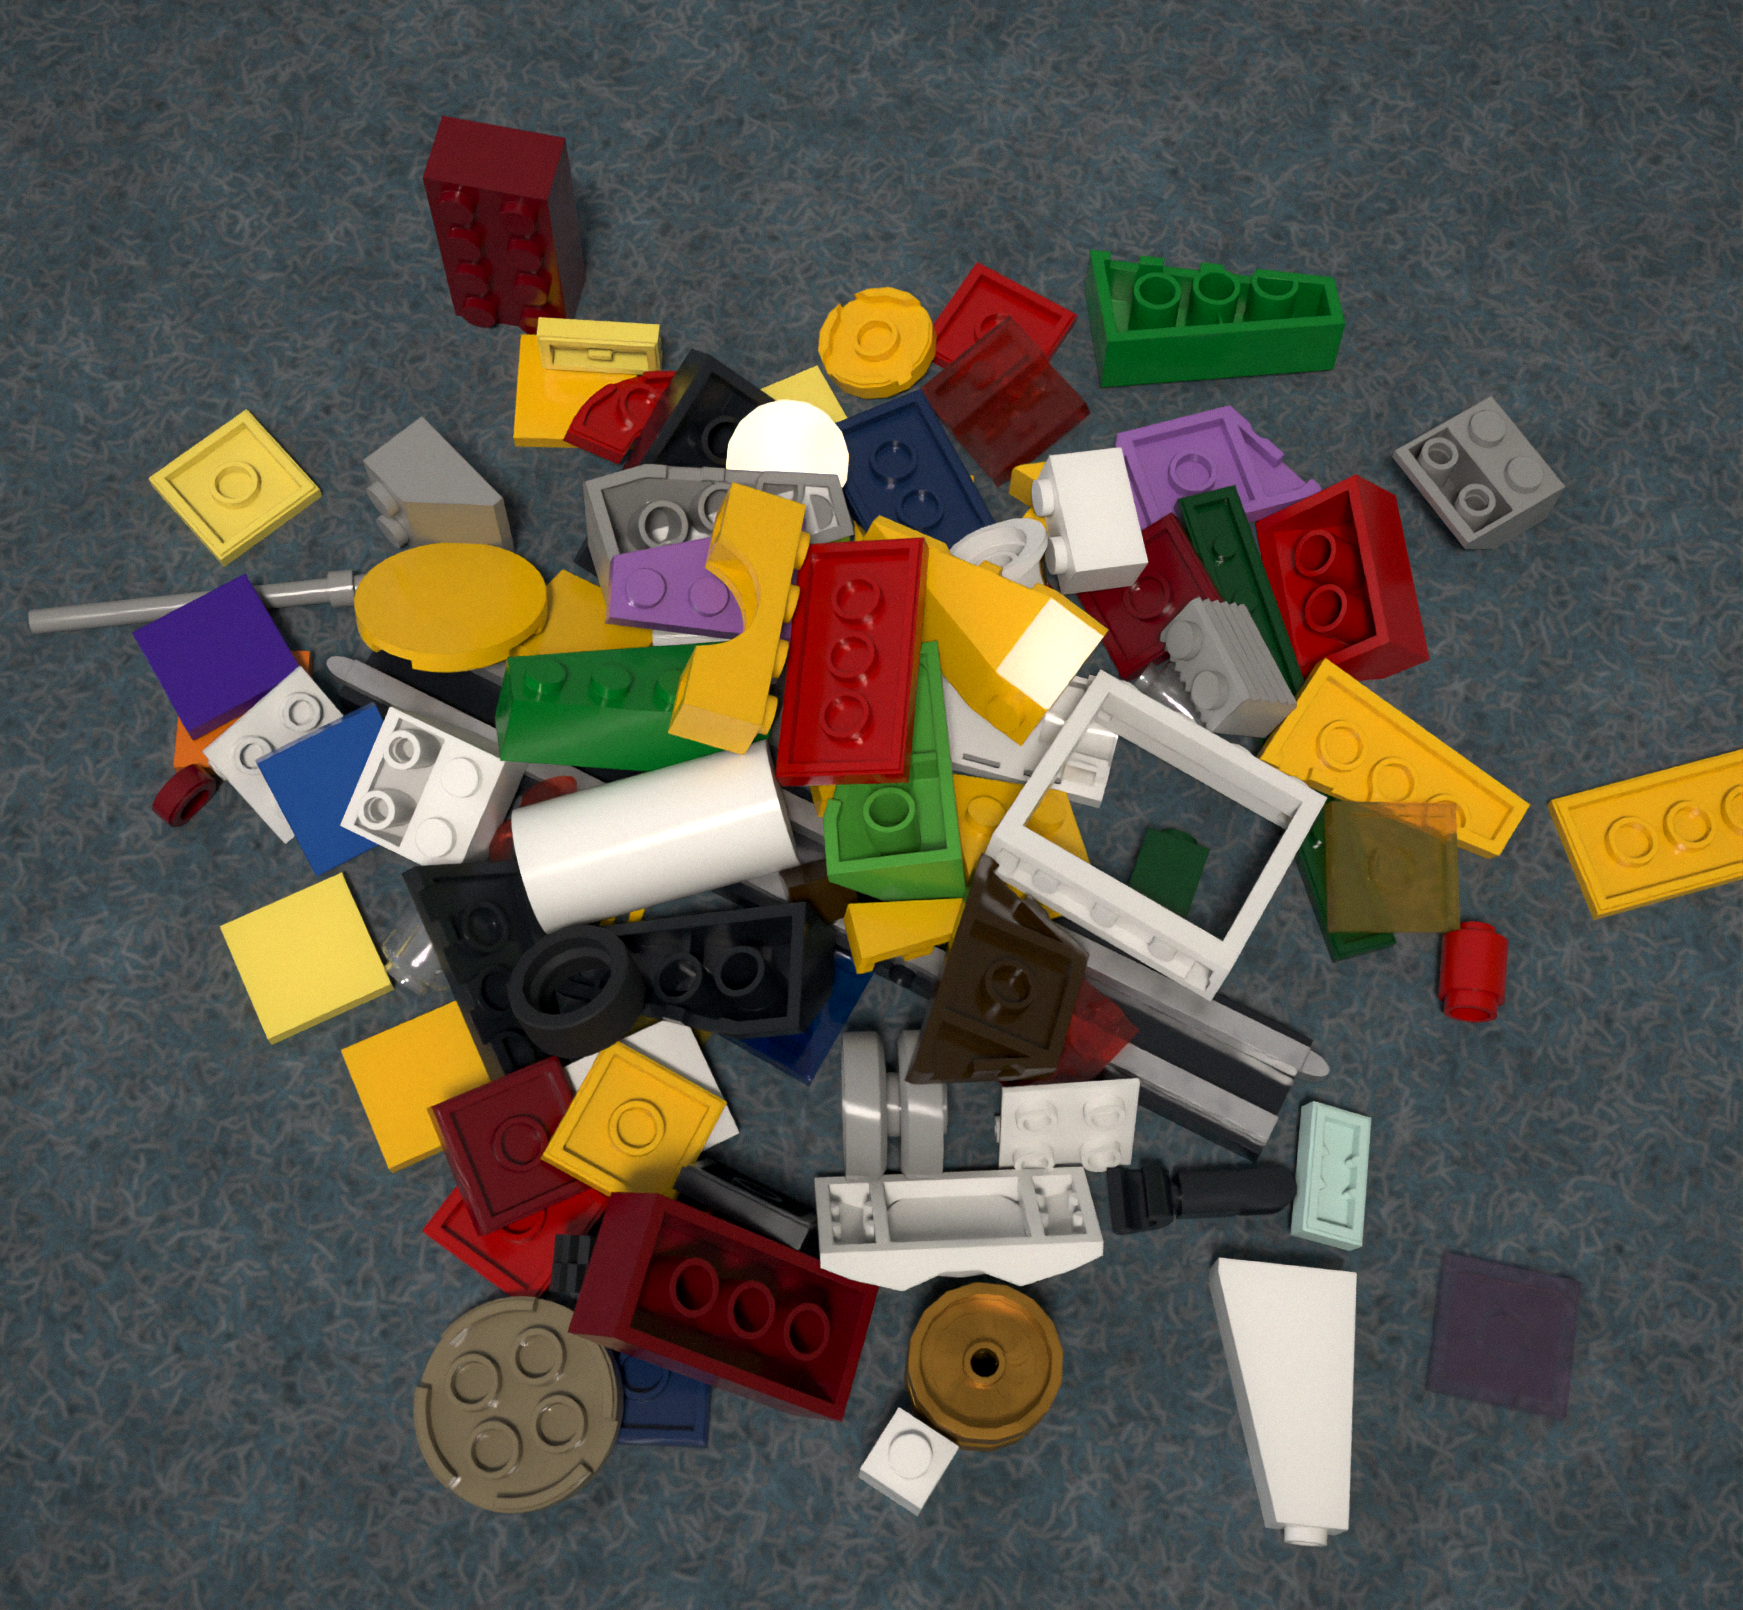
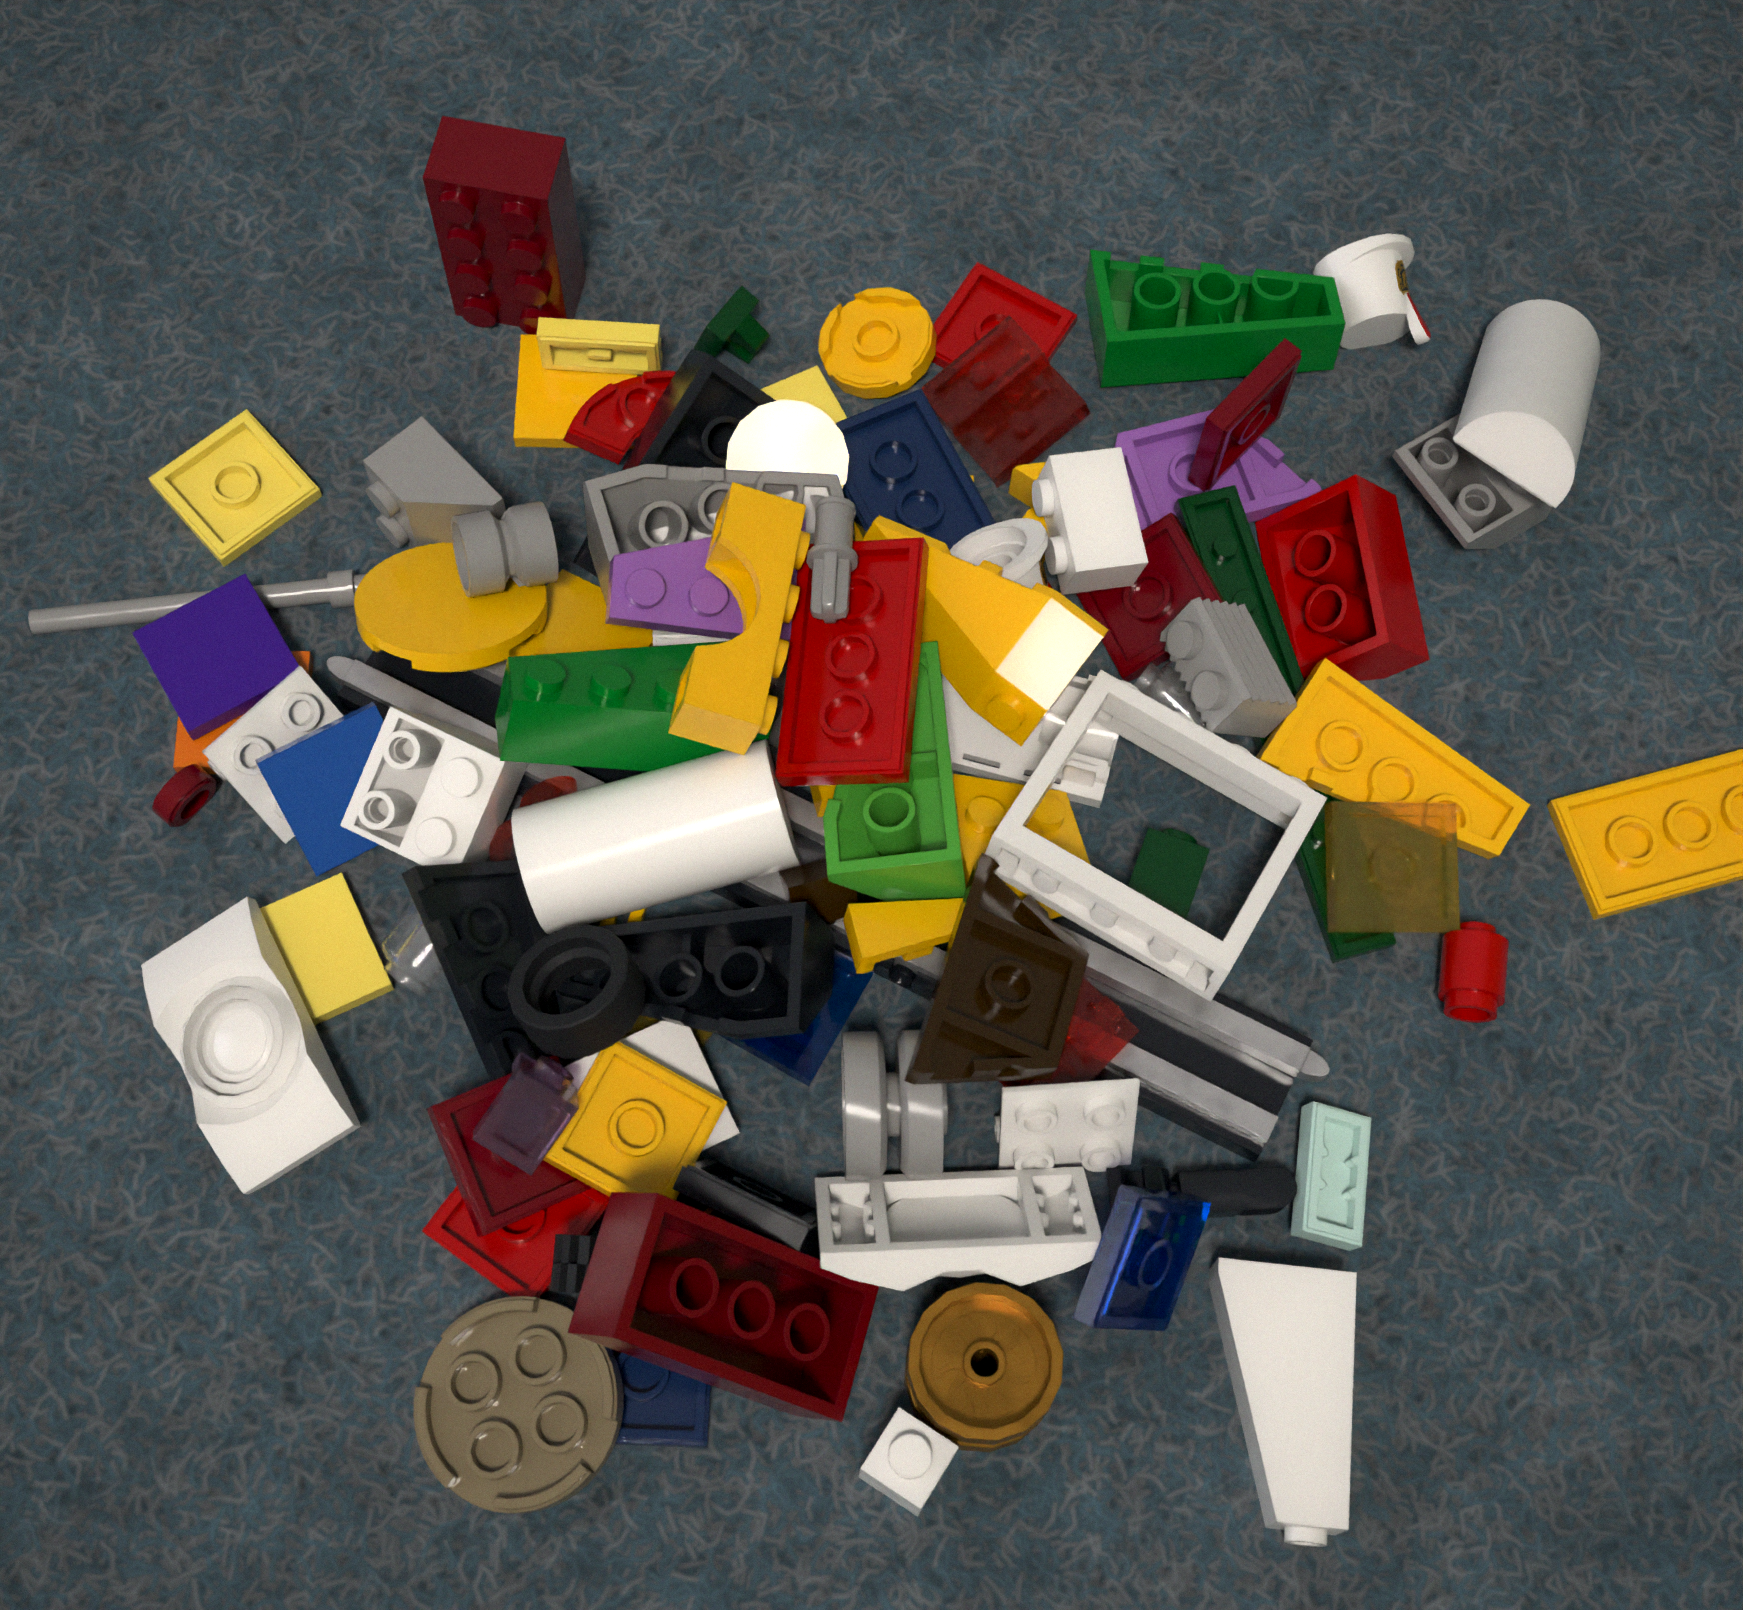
yellow tile [341,1000,491,1173] -> none
clear purple tile [1424,1253,1581,1421] -> none
none -> white slope [141,897,361,1194]
none -> light grey wheel [451,501,559,597]
none -> clear purple bracket [472,1052,579,1175]
none -> dark green tile [694,285,770,364]
none -> light grey axle [806,496,858,624]
none -> clear blue tile [1072,1185,1211,1331]
none -> dark red tile [1188,338,1302,492]
none -> white hat [1313,234,1431,350]
none -> white brick [1453,299,1601,508]

